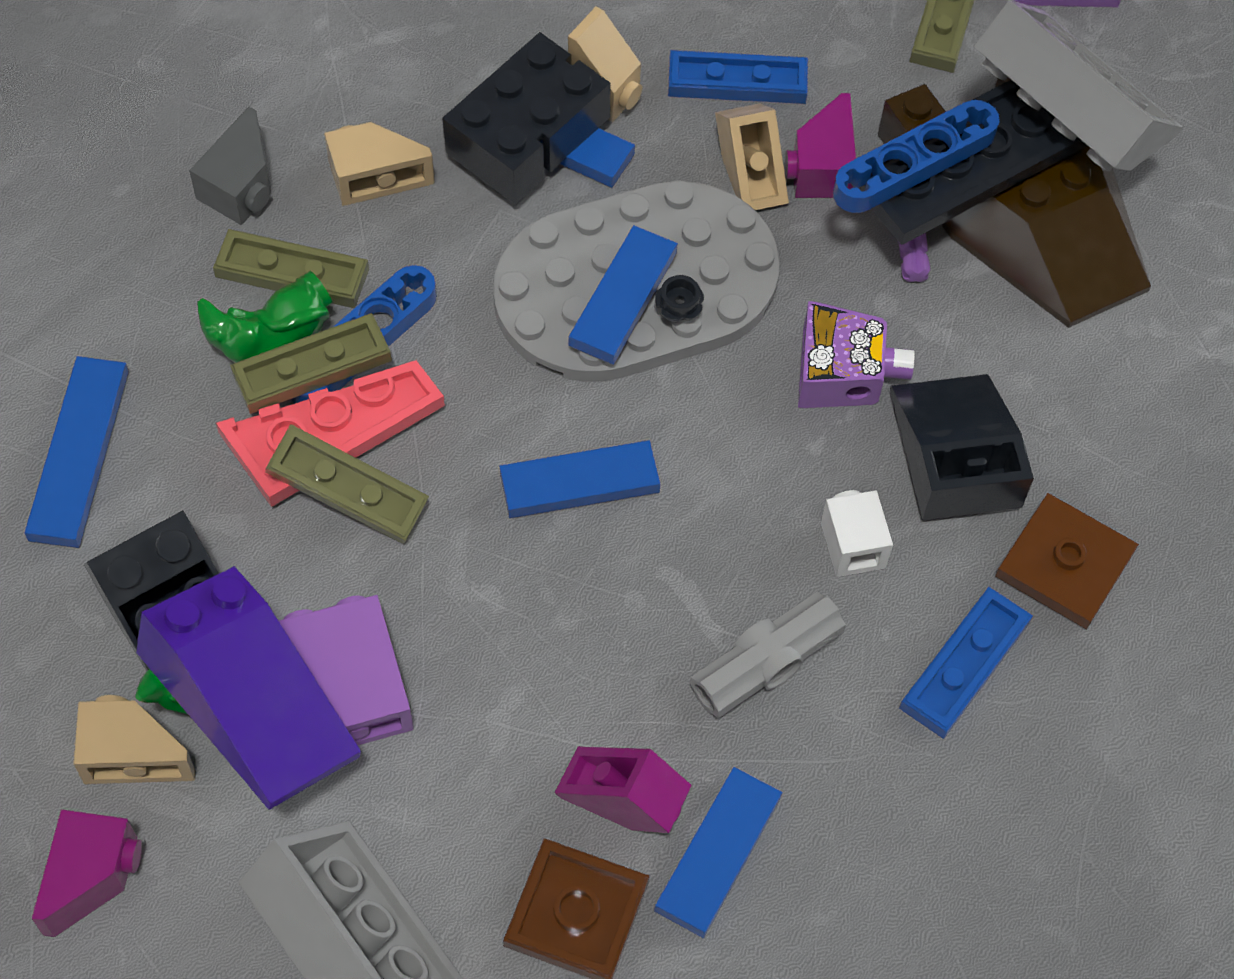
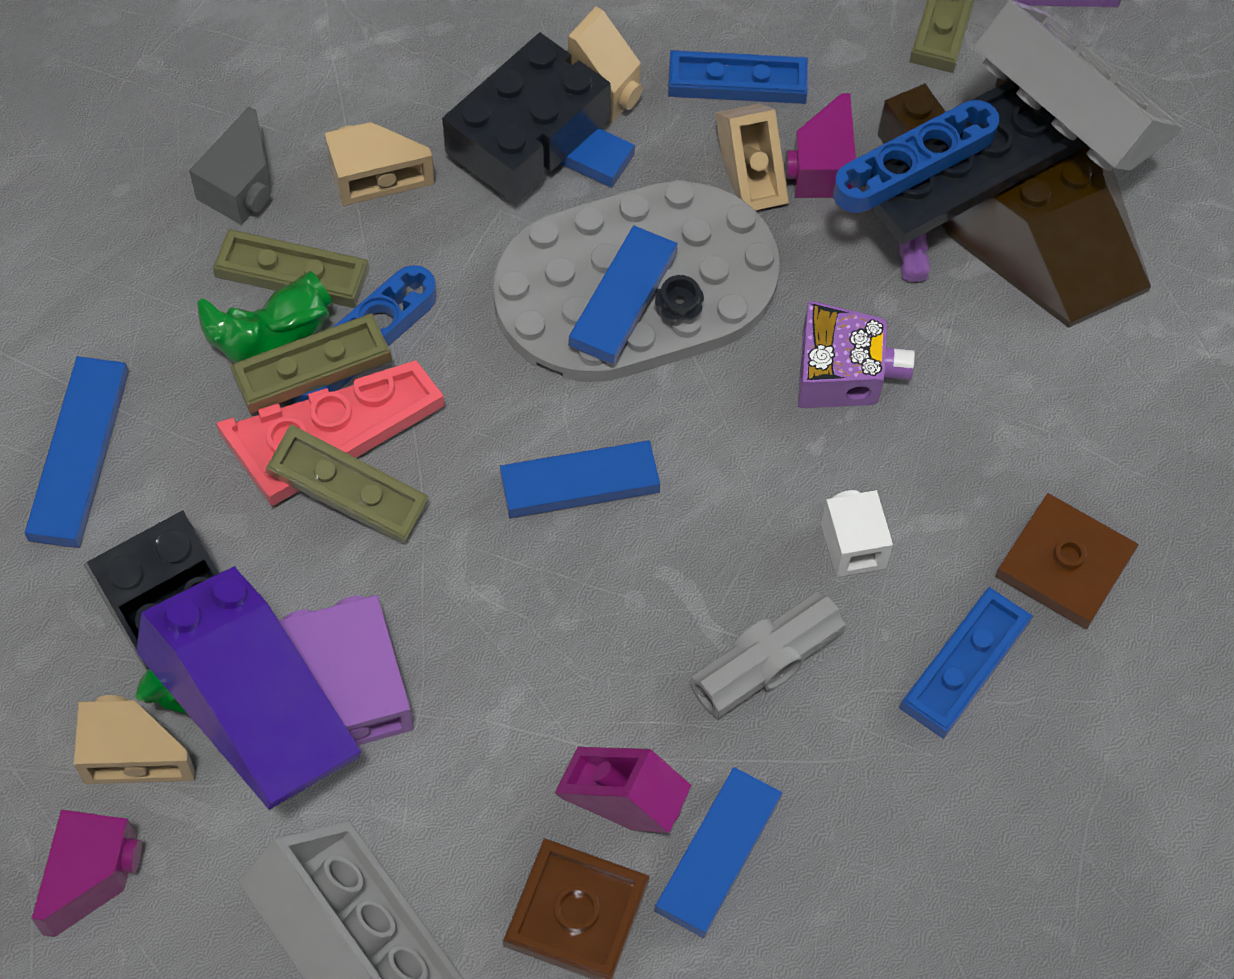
black slope [890,374,1034,520] -> none

